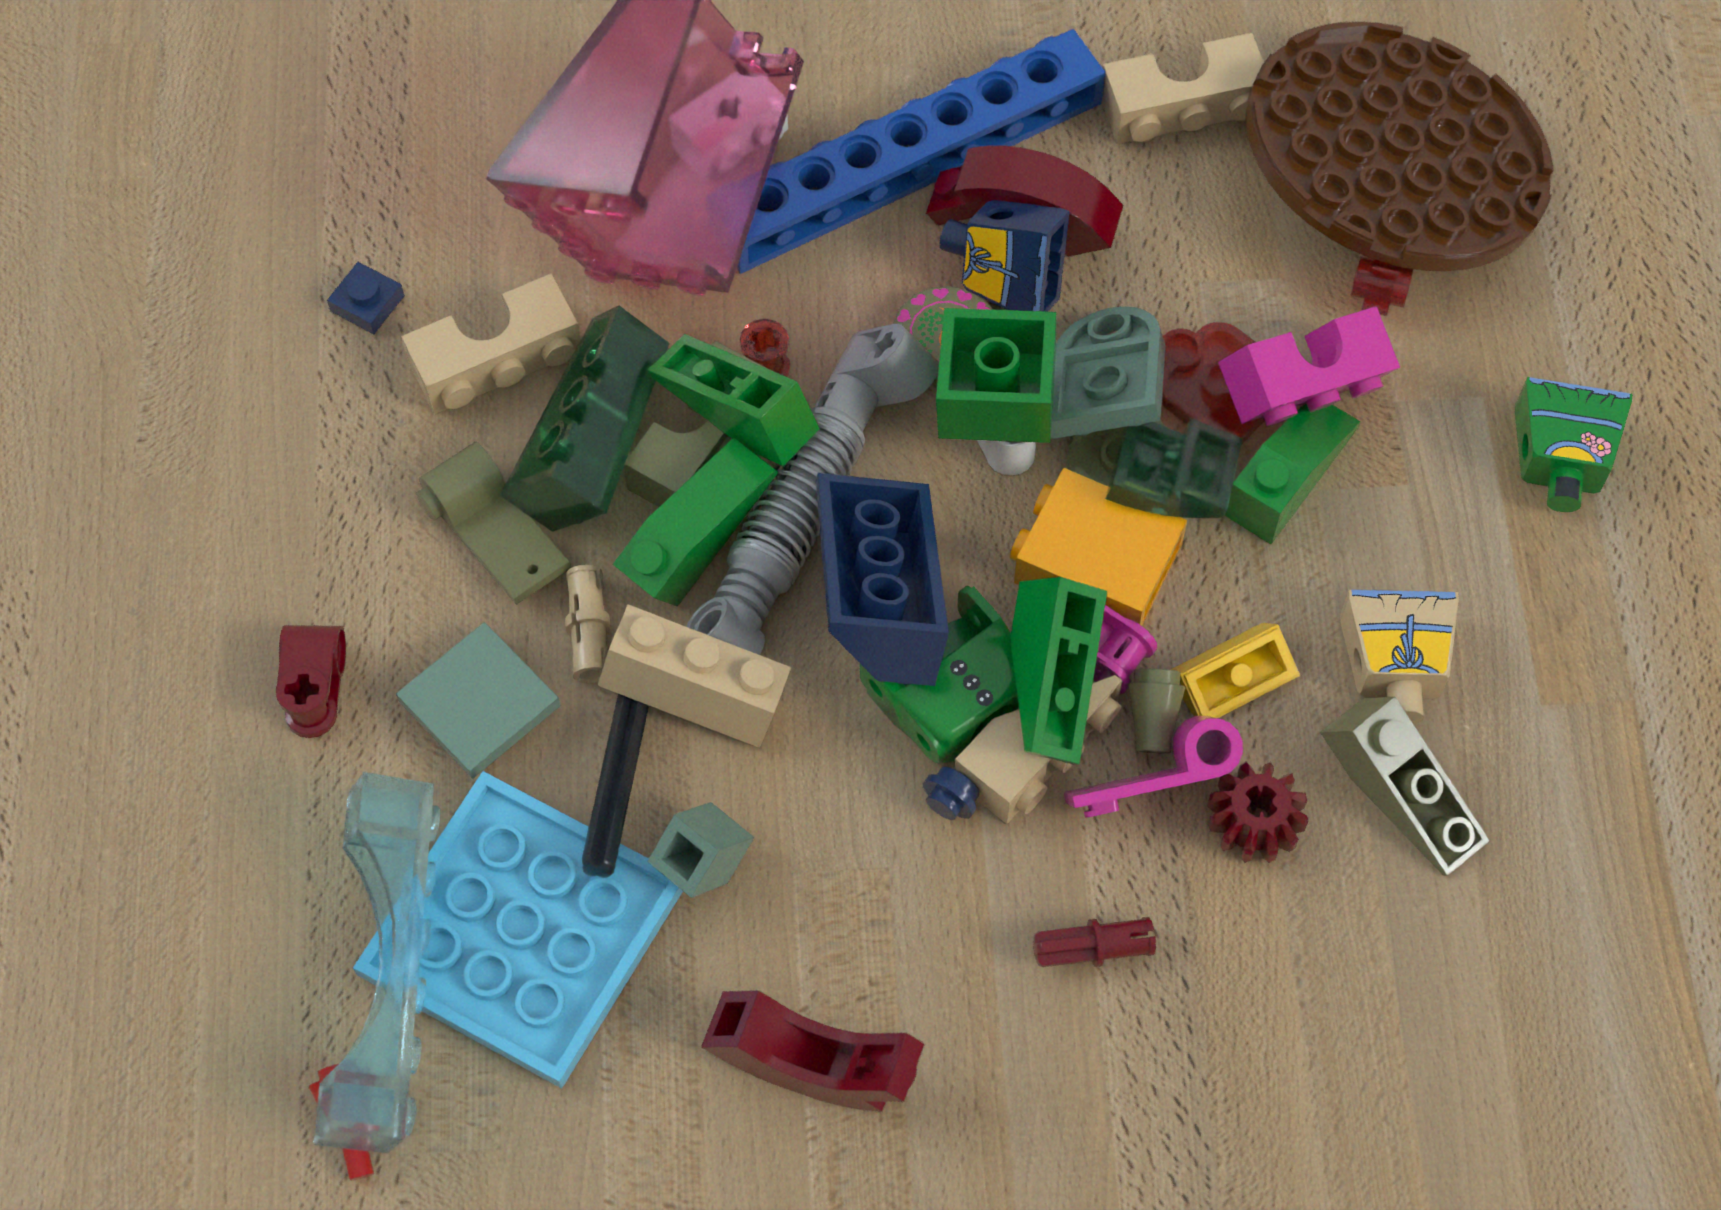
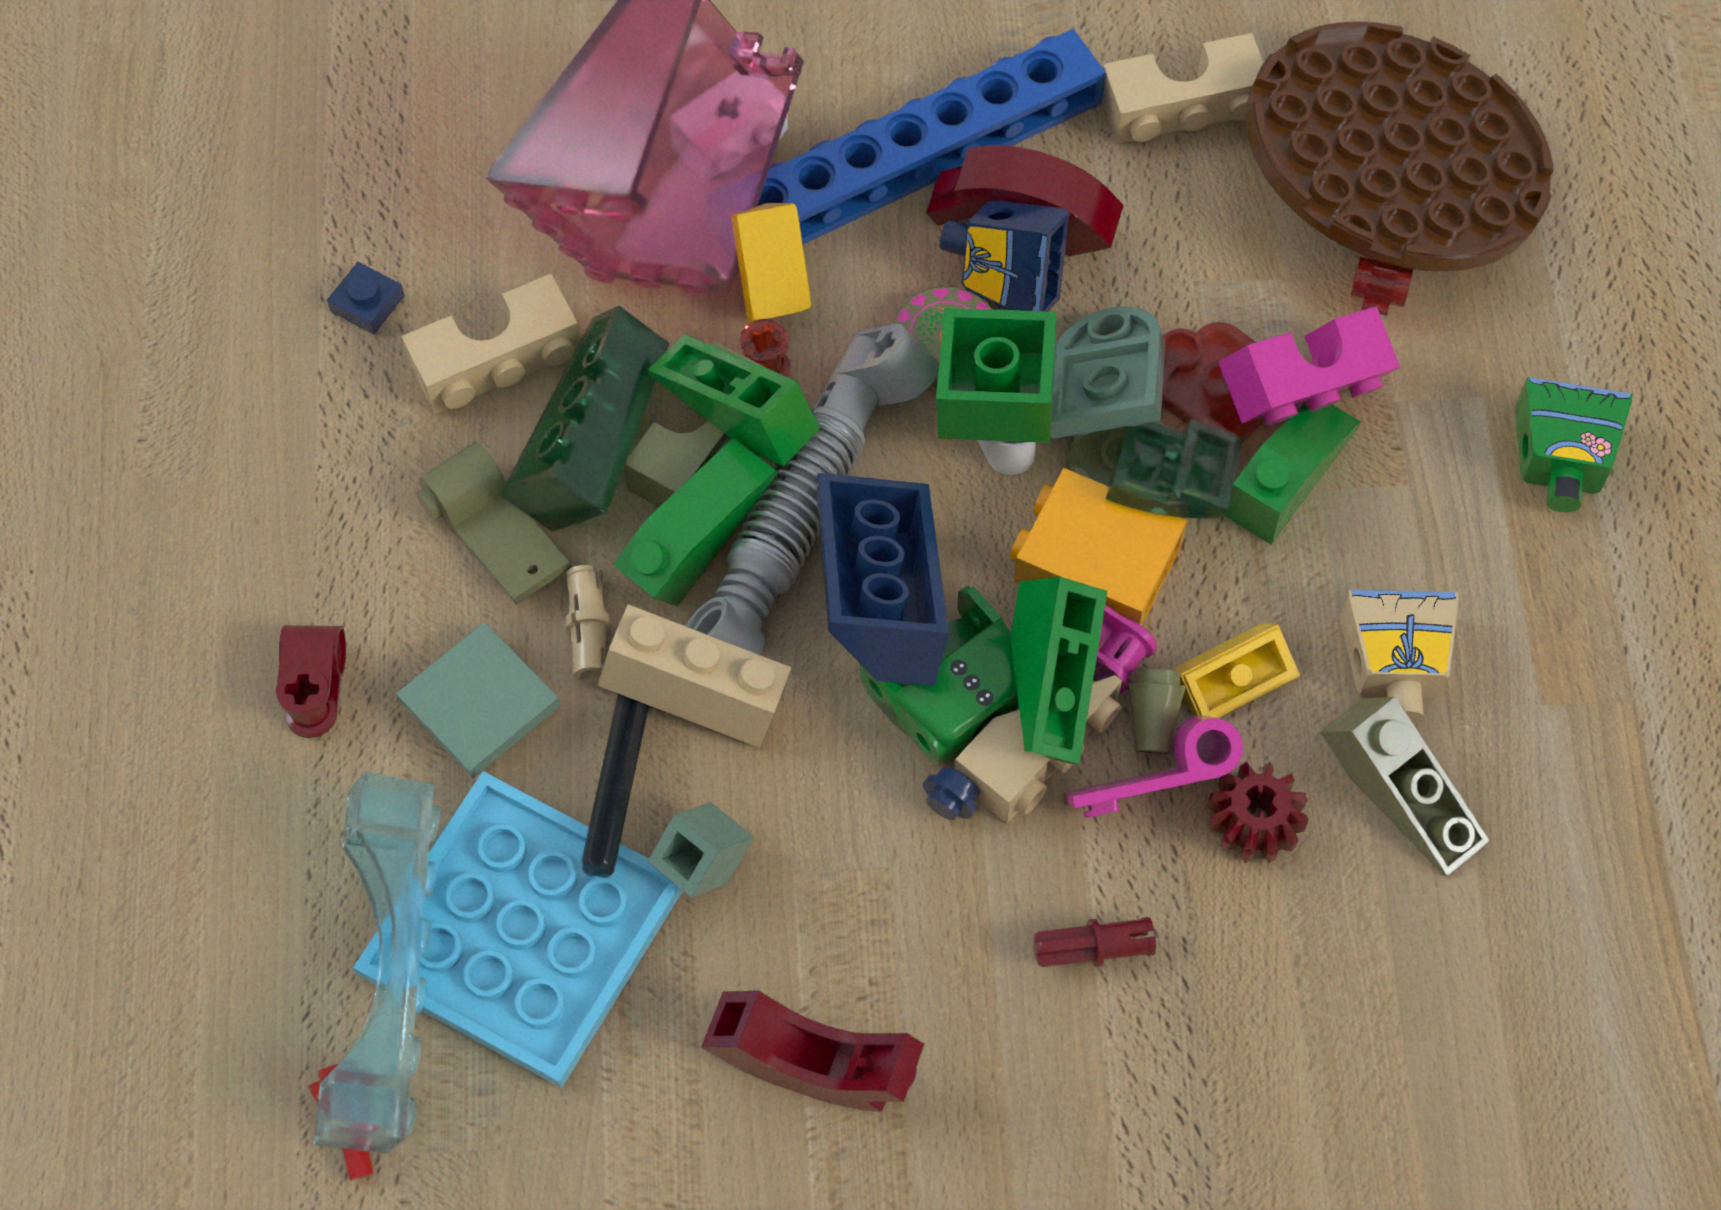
none -> yellow slope [731,203,812,322]

